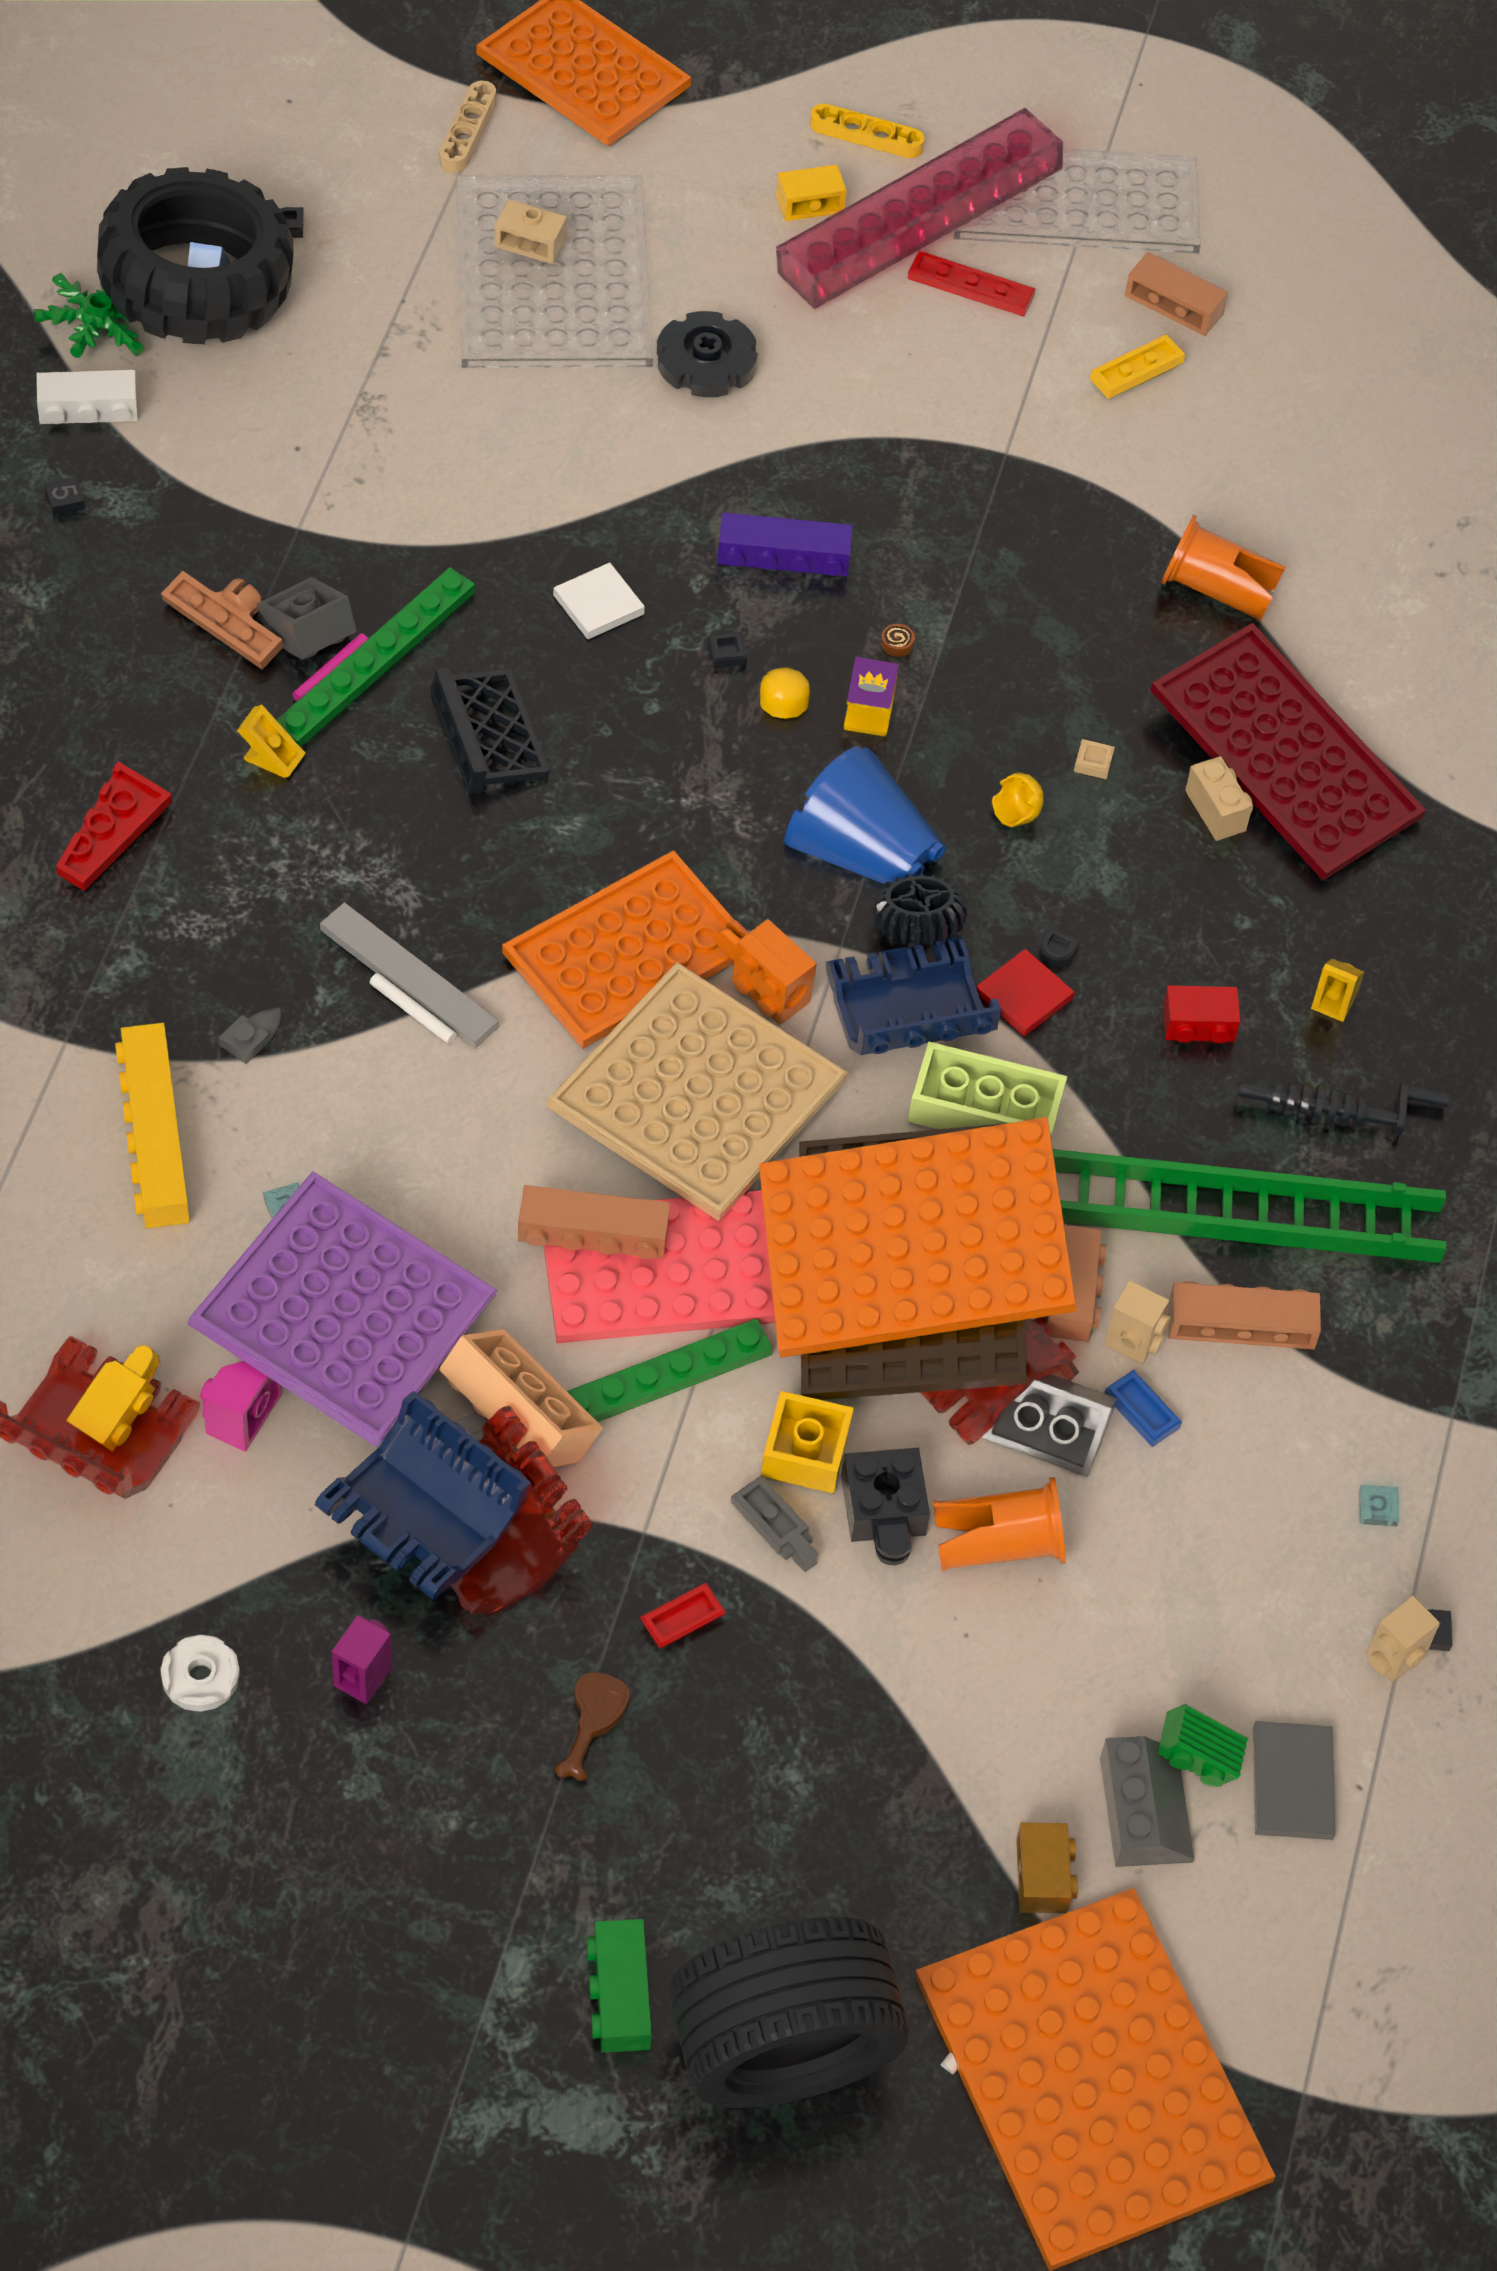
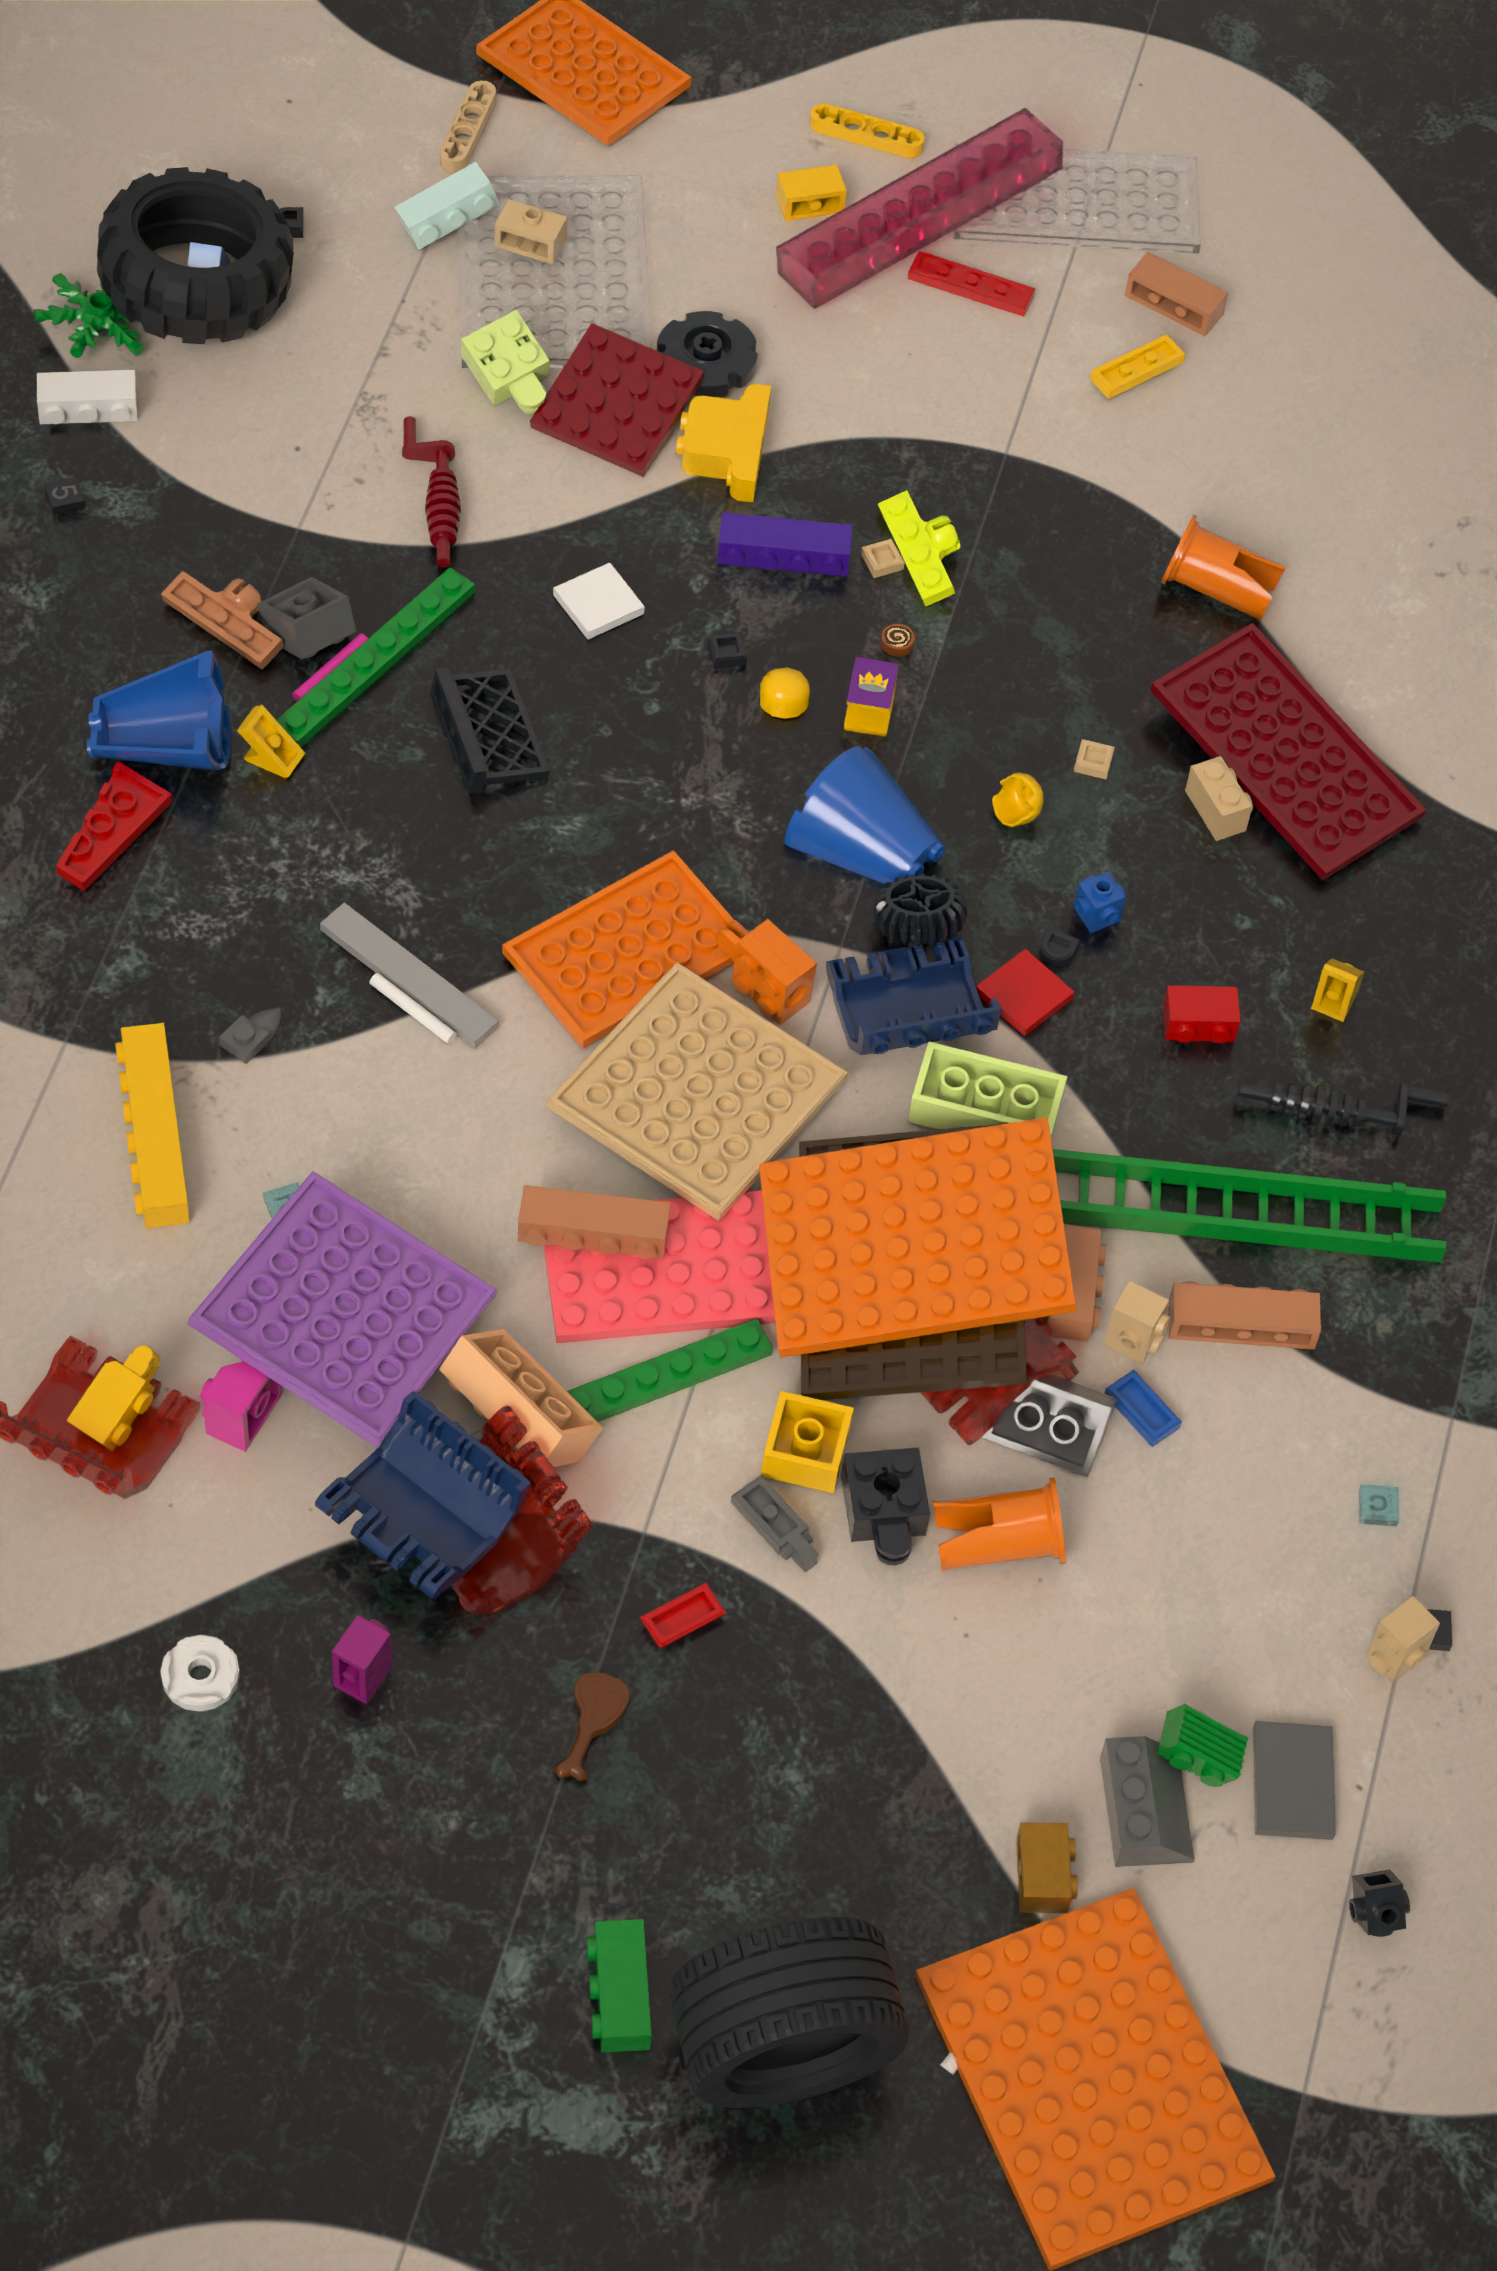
none -> blue cone [87,650,232,770]
none -> light aqua brick [394,162,500,250]
none -> dark red piece [402,416,461,567]
none -> yellowish green brick [461,310,550,414]
none -> dark red plate [530,323,705,477]
none -> yellow brick [676,384,771,503]
none -> tan tile [861,539,905,578]
none -> neon yellow plate [878,490,961,607]
none -> blue brick [1074,872,1126,933]
none -> black brick [1349,1869,1410,1937]

